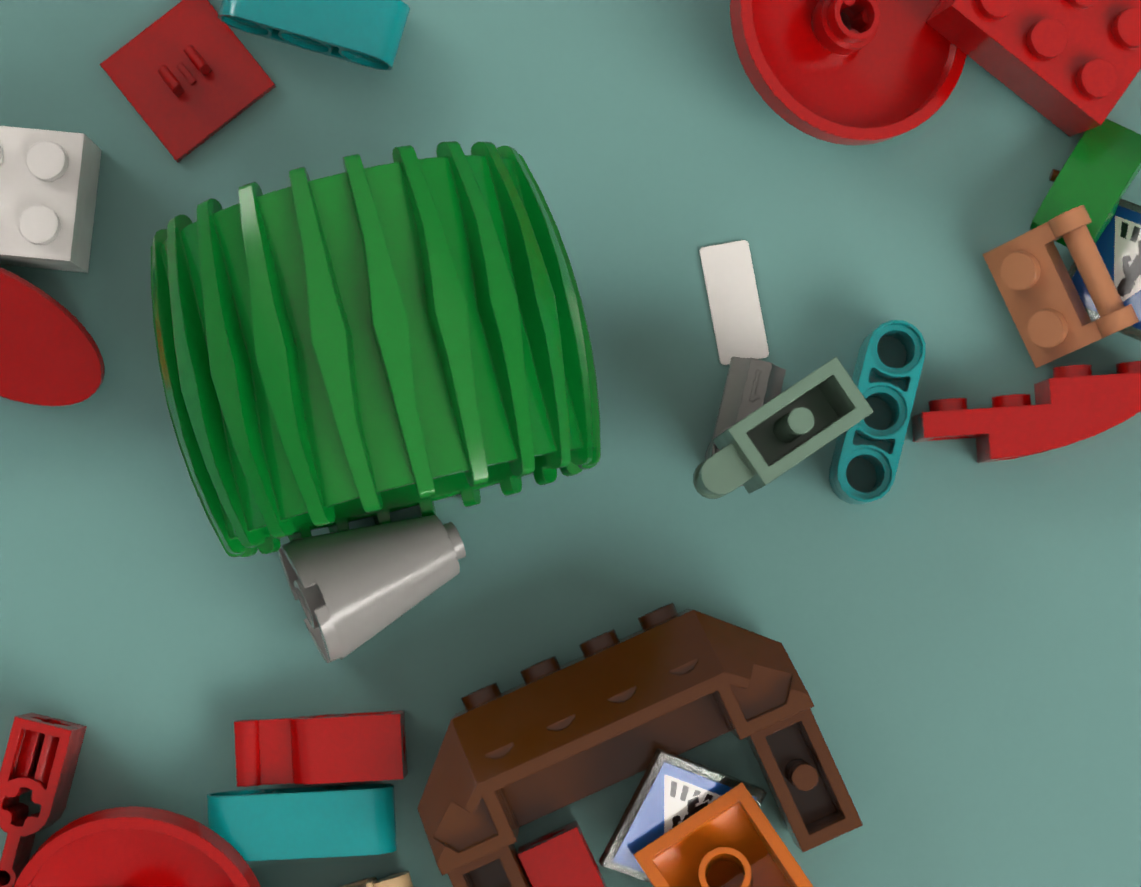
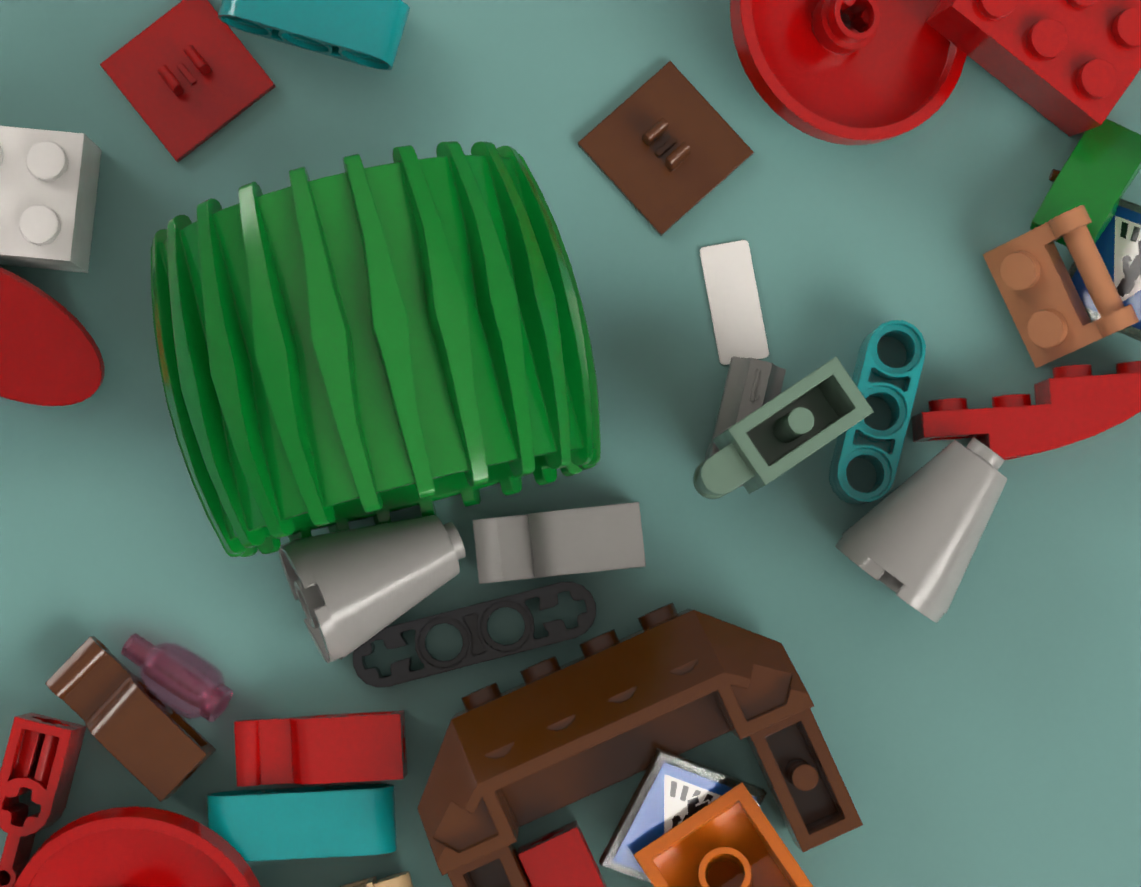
none -> reddish brown piece [45,636,216,802]
none -> clear pink plant [121,633,233,723]
none -> black beam [353,582,596,687]
none -> light grey piece [473,502,646,584]
none -> reddish brown piece [578,61,754,236]
none -> light grey cone [835,437,1008,623]

